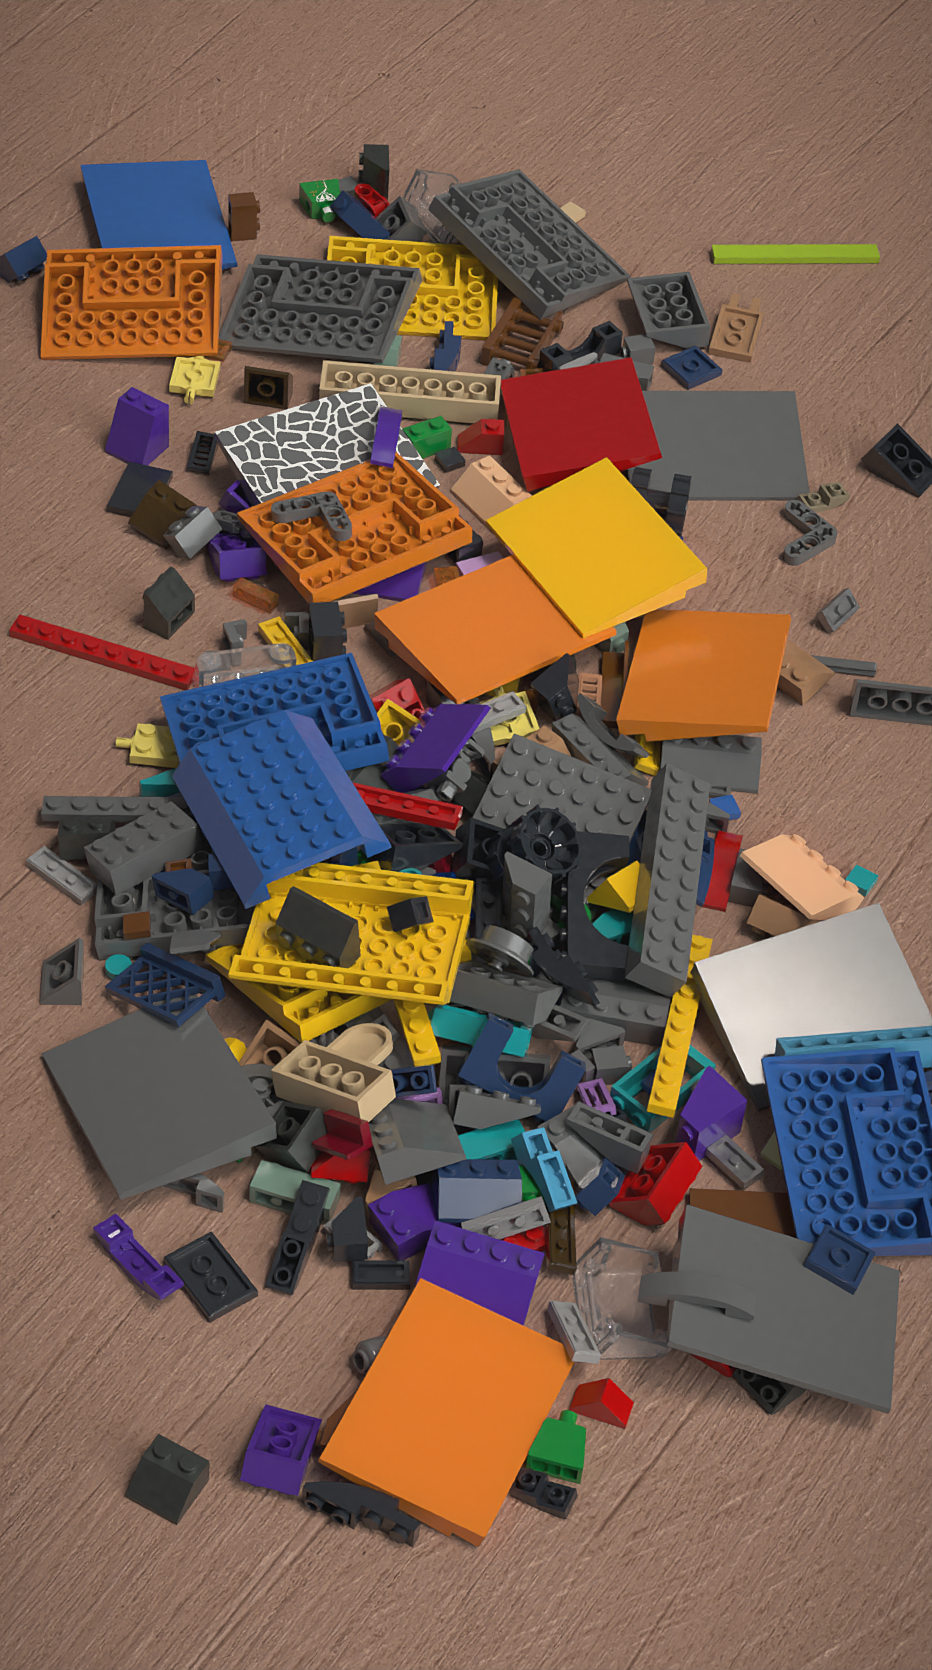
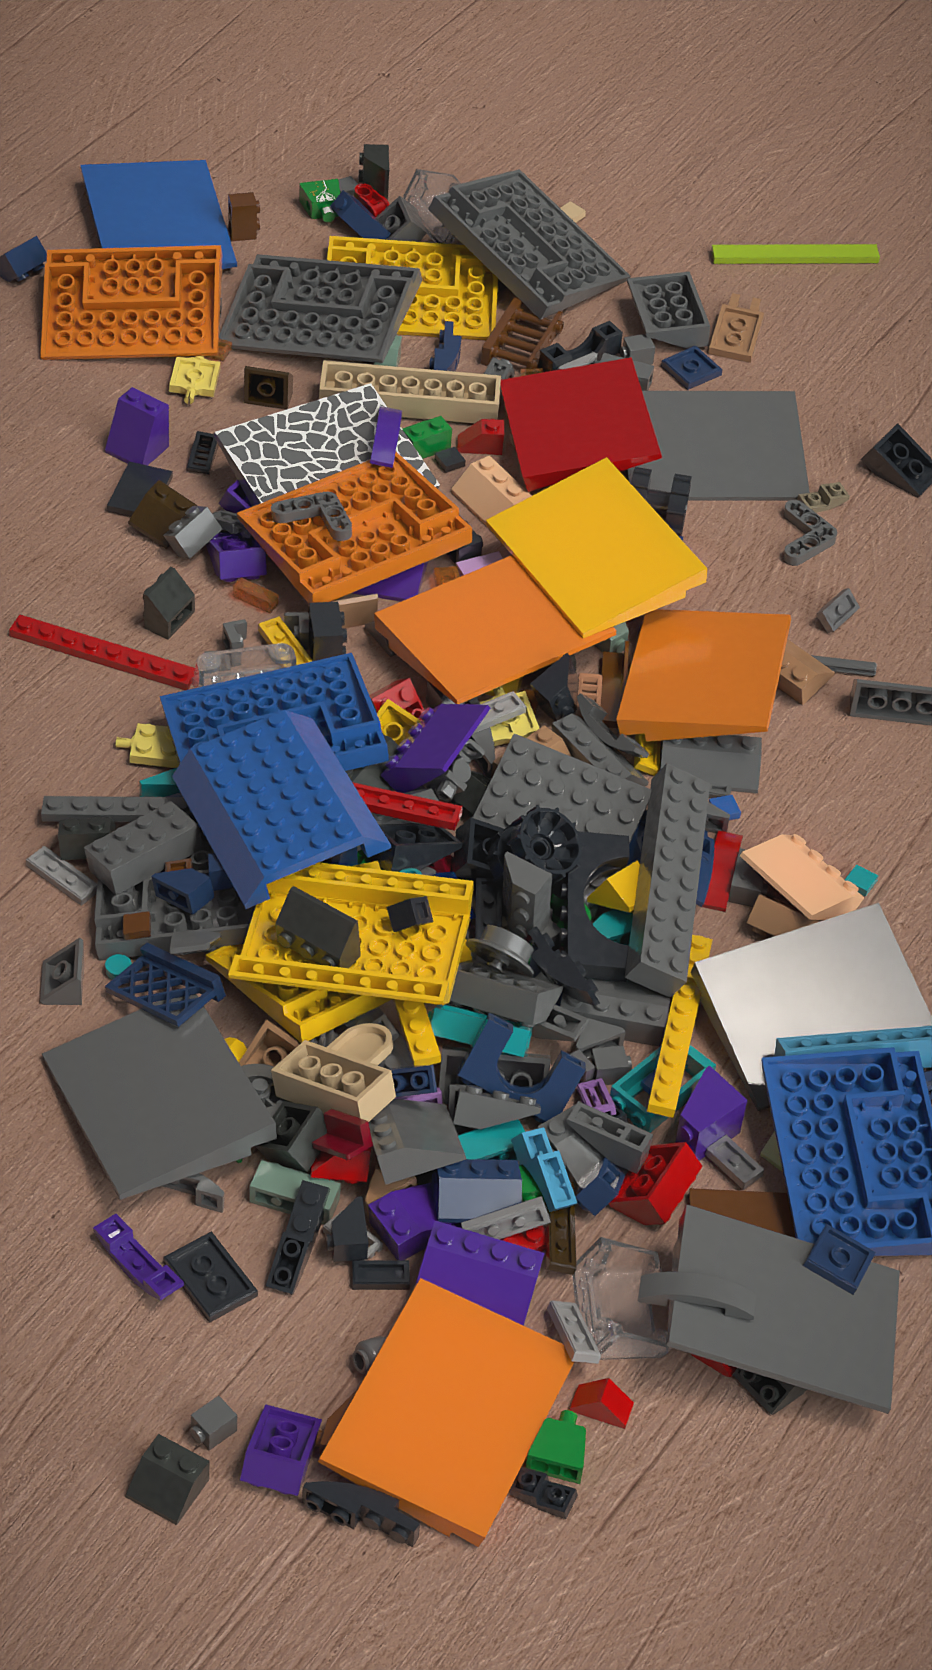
none -> dark grey brick [190,1395,237,1451]

